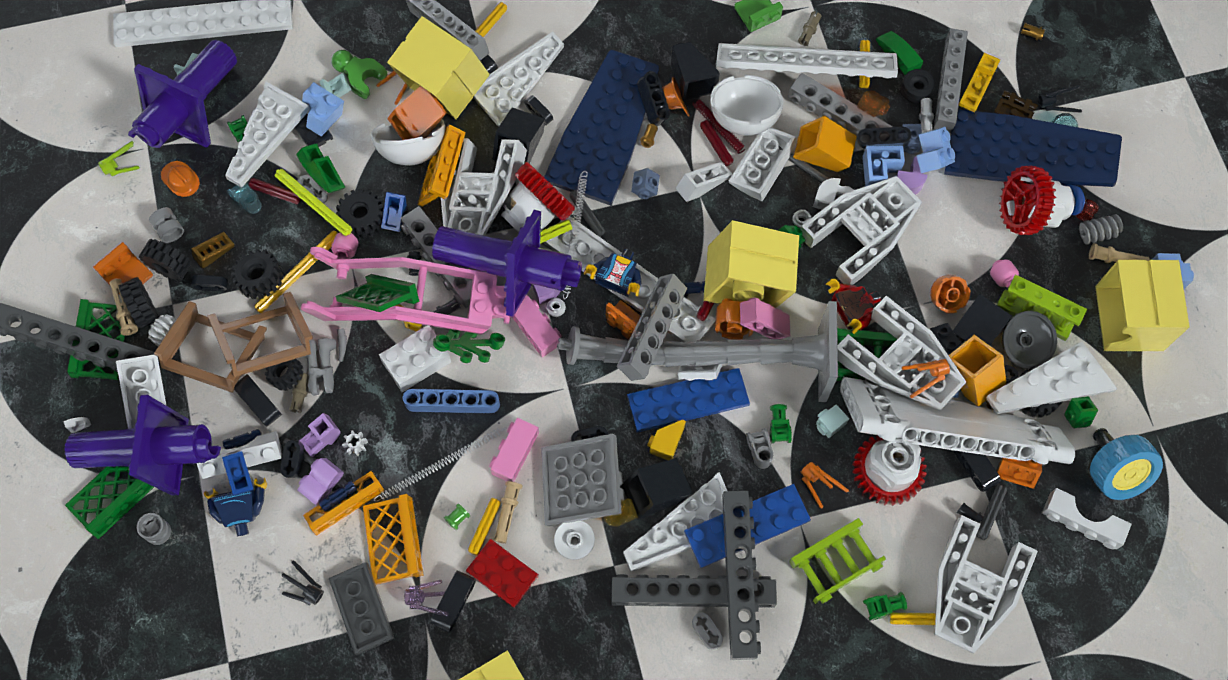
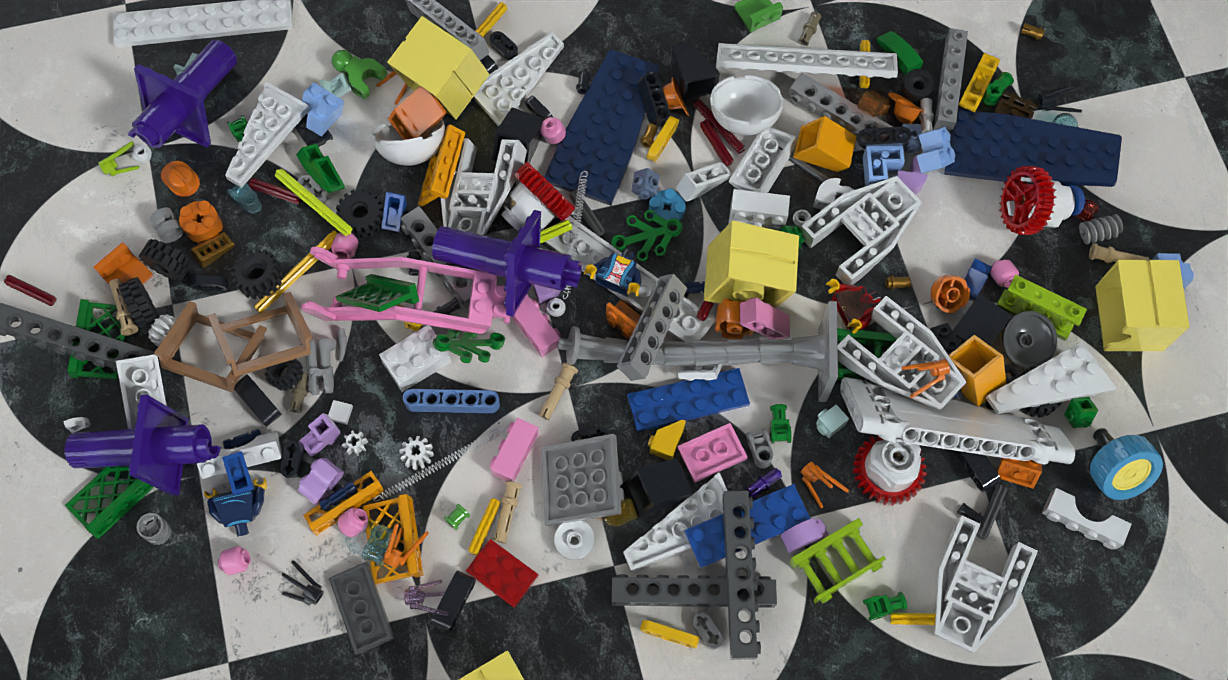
none -> dark red axle [4,275,57,306]
none -> white plate [132,145,152,163]
none -> orange brick [179,200,223,244]
none -> bright pink head [218,546,251,575]
none -> white tile [328,400,353,425]
none -> bright pink head [338,507,368,537]
none -> clear light blue piece [361,525,396,567]
none -> orange plant [383,523,429,568]
none -> white gear [399,436,434,470]
none -> black beam [490,31,518,60]
none -> tan pin [538,363,578,420]
none -> bright pink head [540,117,566,144]
none -> black pin [576,70,590,94]
none -> green plant [612,210,683,262]
none -> yellow beam [640,620,700,649]
none -> yellow beam [646,116,679,162]
none -> dark azure plate [649,189,686,226]
none -> bright pink plate [677,423,748,483]
none -> white brick [728,189,790,231]
none -> dark purple axle [746,468,782,499]
none -> lavender brick [780,518,829,553]
none -> pearl gold pin [885,275,911,290]
none -> orange piece [888,92,925,124]
none -> blue slope [964,258,992,299]
none -> green connector [982,72,1014,107]

